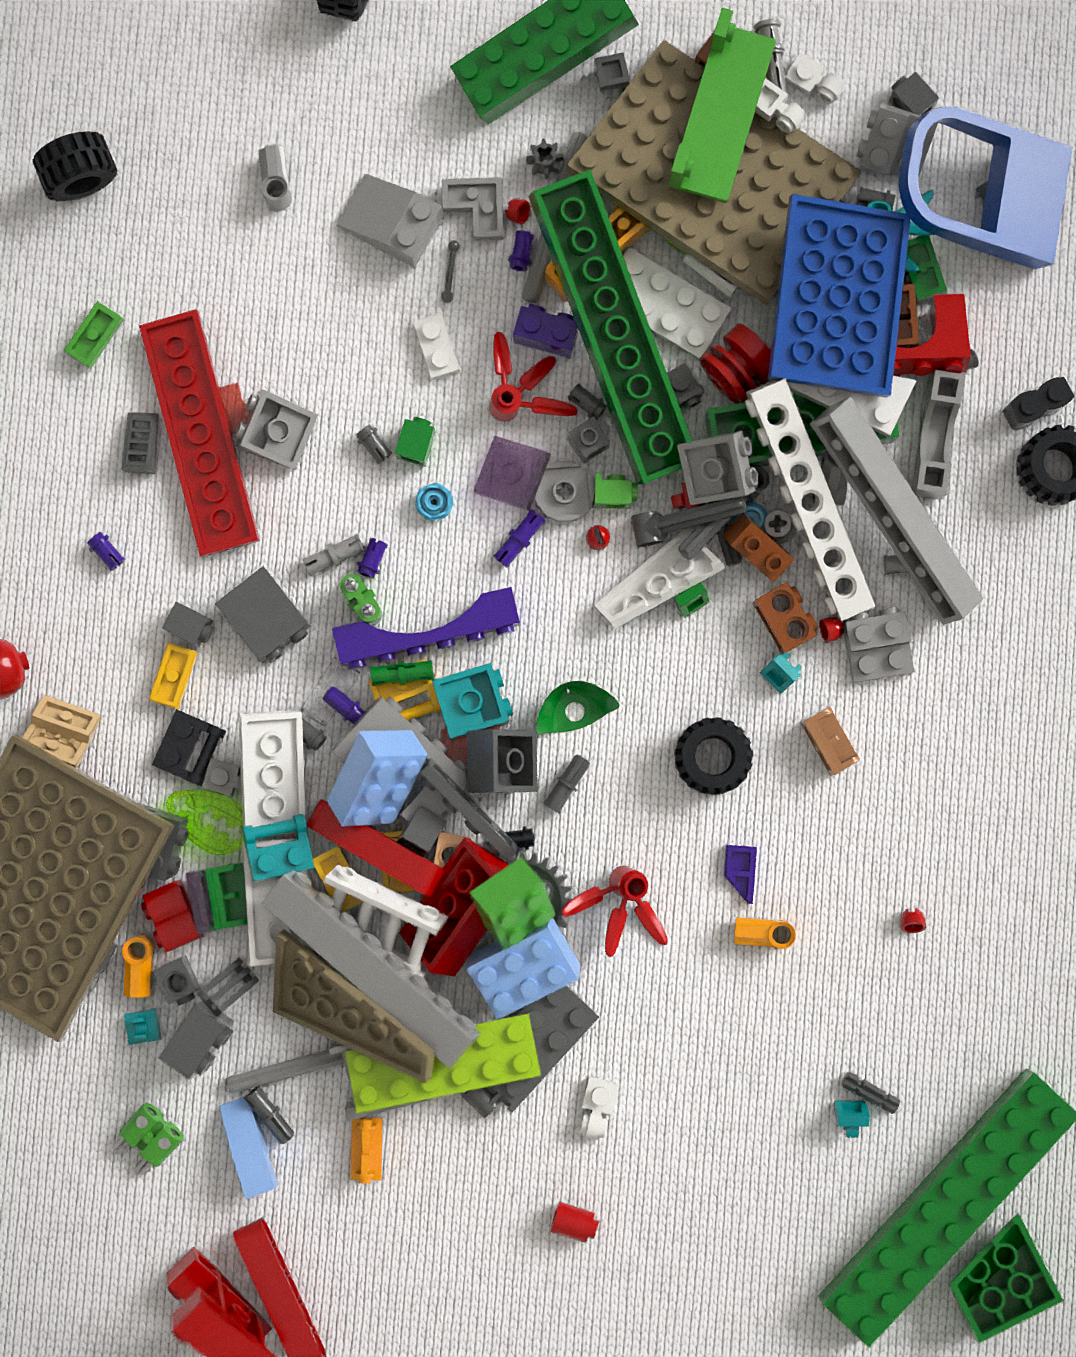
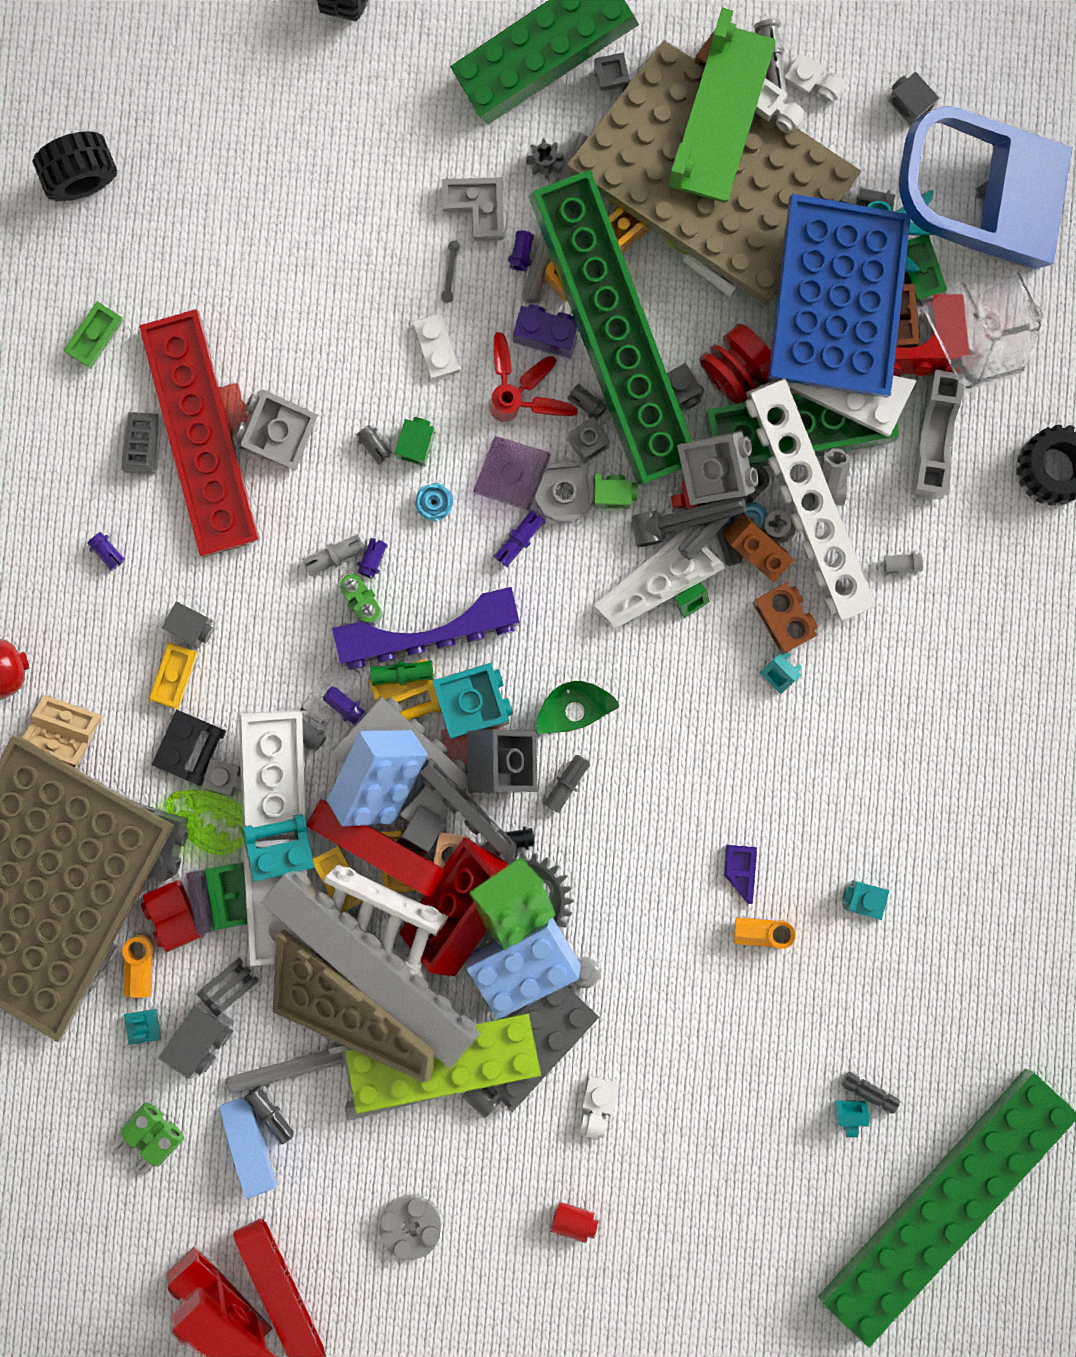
dark grey brick [153,955,201,1006] -> none
dark grey panel [215,566,311,663] -> none
light grey piece [258,145,292,211] -> none
light grey slope [336,174,444,268] -> none
light orange hinge [350,1117,383,1183] -> none
red hinge [505,198,531,224] -> none
red plant [561,866,668,957] -> none
red hinge [586,525,610,550] -> none
white plate [623,247,732,361] -> none
black tyre [674,717,753,795] -> none
medium nougat hinge [800,707,860,776] -> none
light grey brick [810,396,983,625] -> none
red hinge [819,617,844,643] -> none
light grey plate [843,607,914,683] -> none
light grey plate [856,103,938,178] -> none
red hinge [900,908,926,933] -> none
green wedge [949,1212,1064,1343] -> none
black brick [1003,377,1074,430] -> none
none -> light grey plate [379,1195,442,1260]
none -> light grey piece [573,957,600,988]
none -> teal bracket [842,880,890,920]
none -> clear windscreen [923,272,1043,389]

